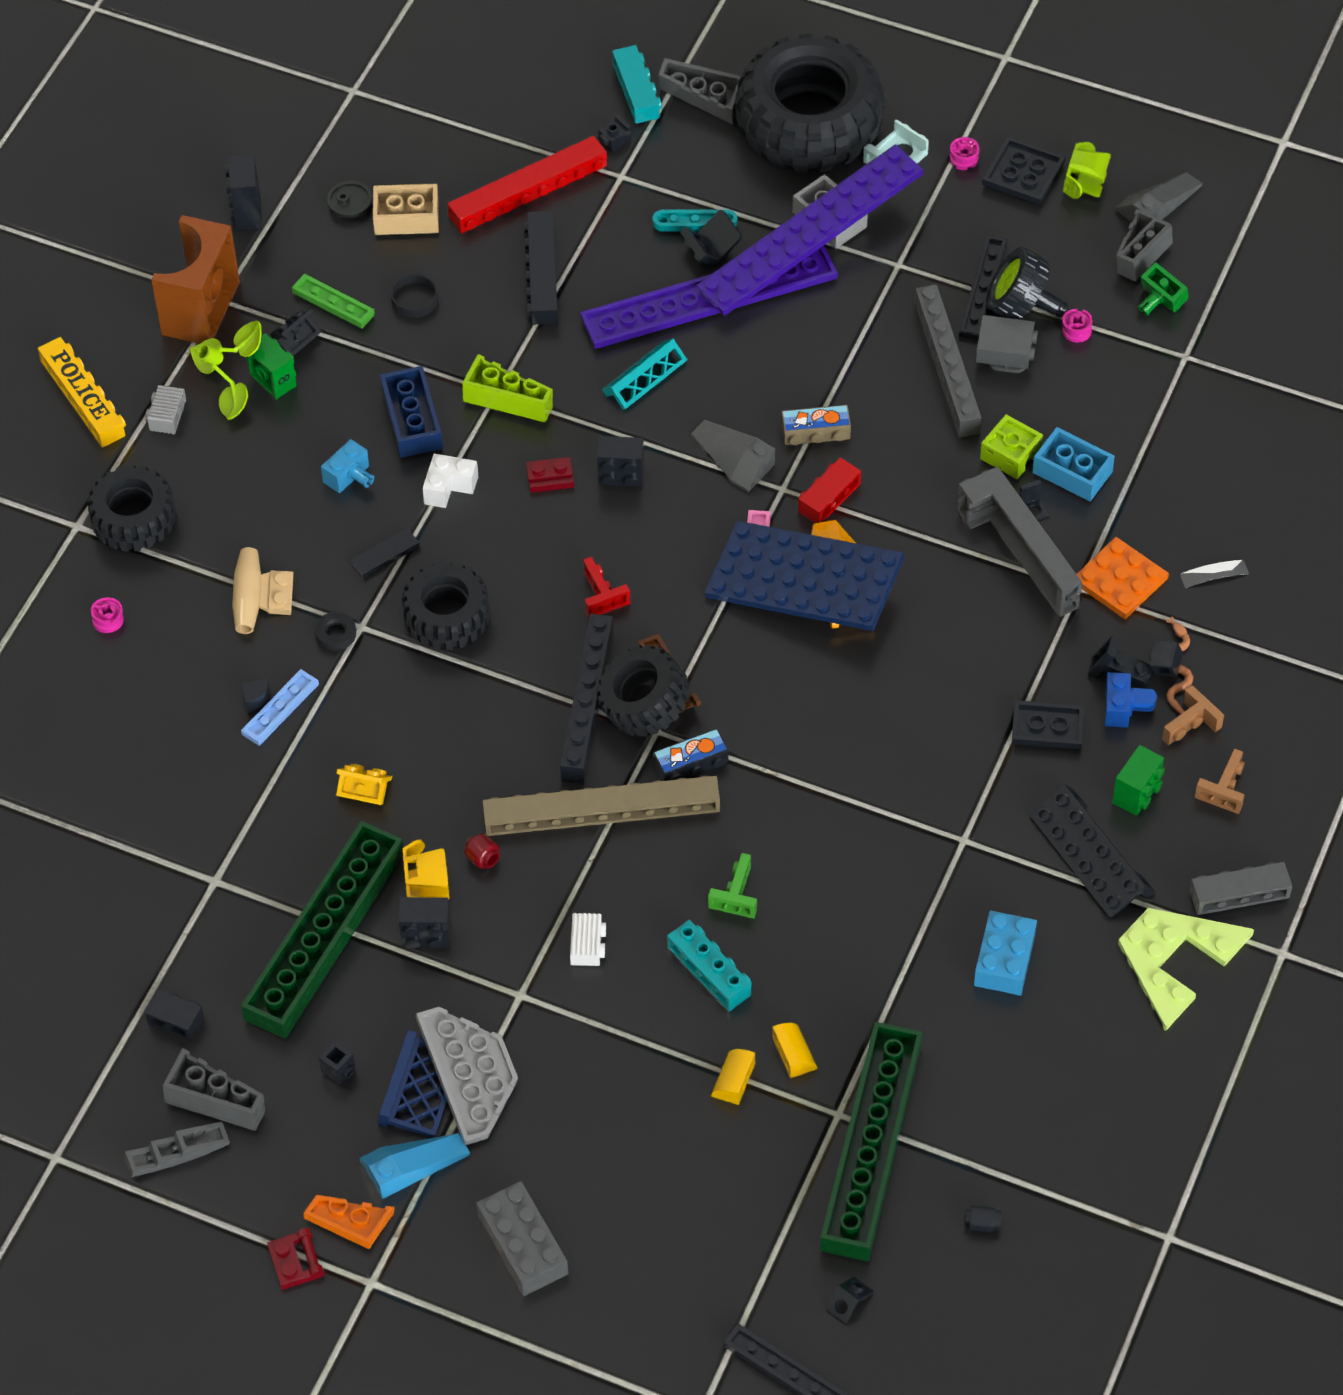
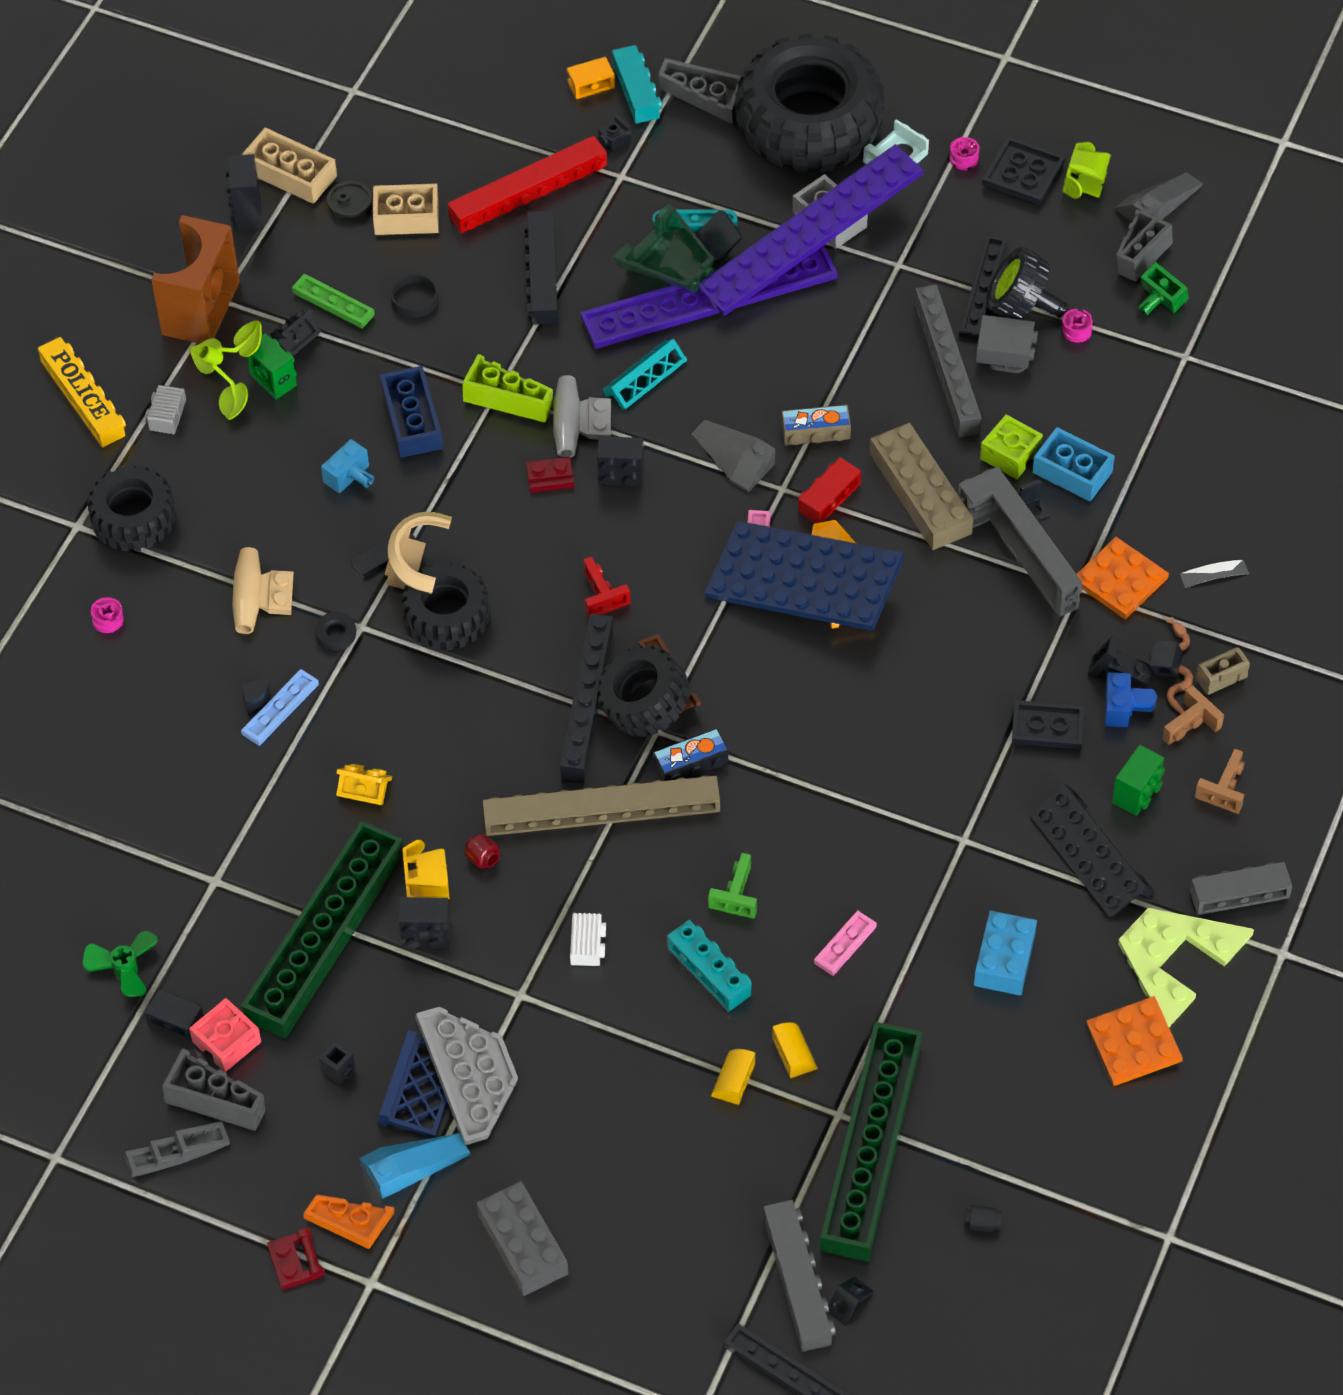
white brick [423,454,478,508] -> none
none -> green piece [83,931,158,997]
none -> coral piece [189,998,261,1072]
none -> tan brick [242,128,337,204]
none -> tan piece [385,512,452,594]
none -> light grey plate [553,375,611,458]
none -> light orange brick [567,57,615,99]
none -> clear green cone [613,203,714,292]
none -> dark grey brick [763,1200,835,1352]
none -> bright pink tile [814,910,877,976]
none -> dark tan brick [870,423,973,550]
none -> orange plate [1086,996,1182,1086]
none -> dark tan brick [1196,647,1250,695]

